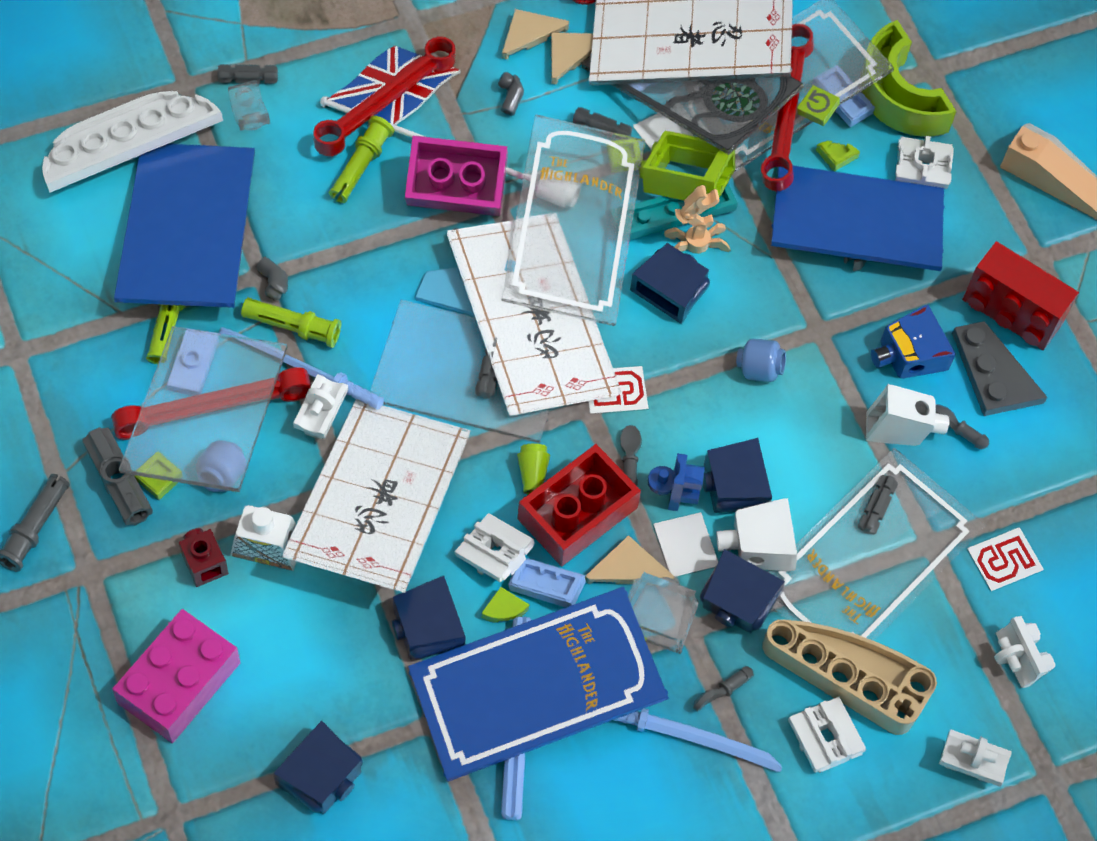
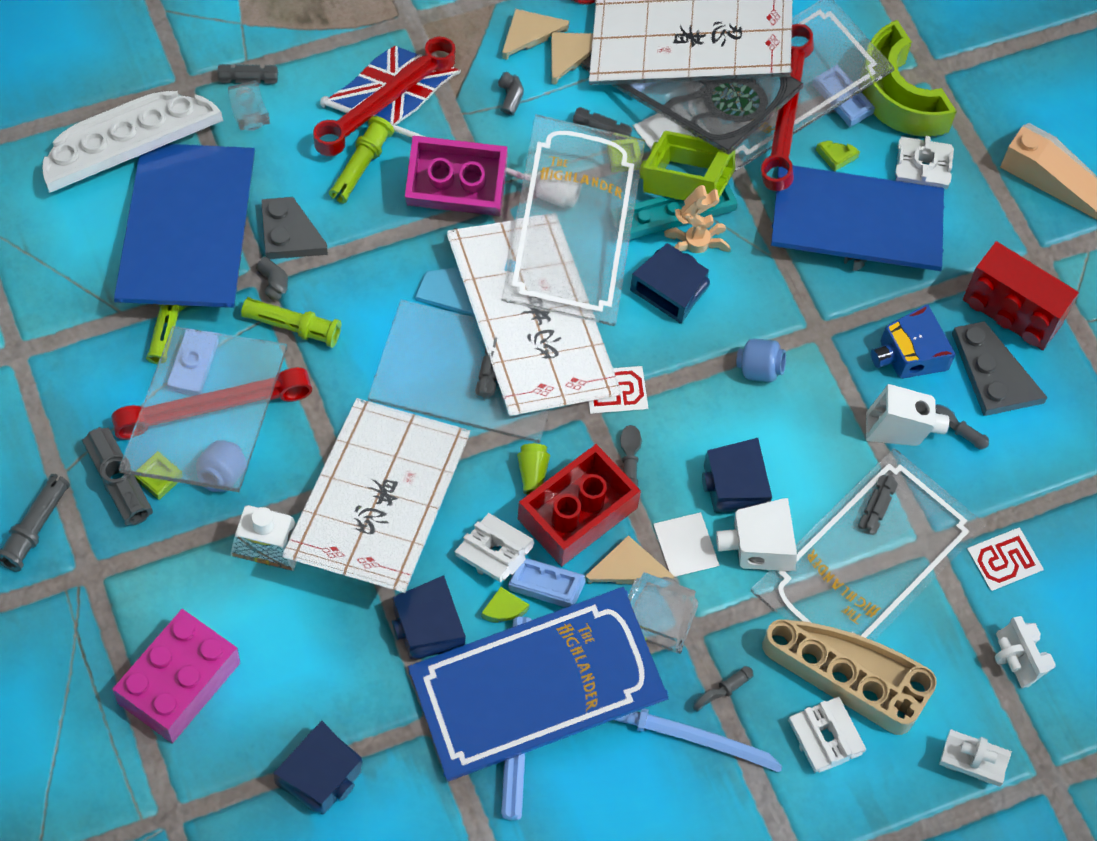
dark red brick [179,528,229,587] -> none
light blue sword [219,327,384,410] -> none
white hips [293,374,348,439] -> none
blue hips [648,453,704,511] -> none
dark blue torso [700,549,785,634] -> none
lime tile [797,85,840,126] -> none
none -> dark grey wing [261,197,328,259]

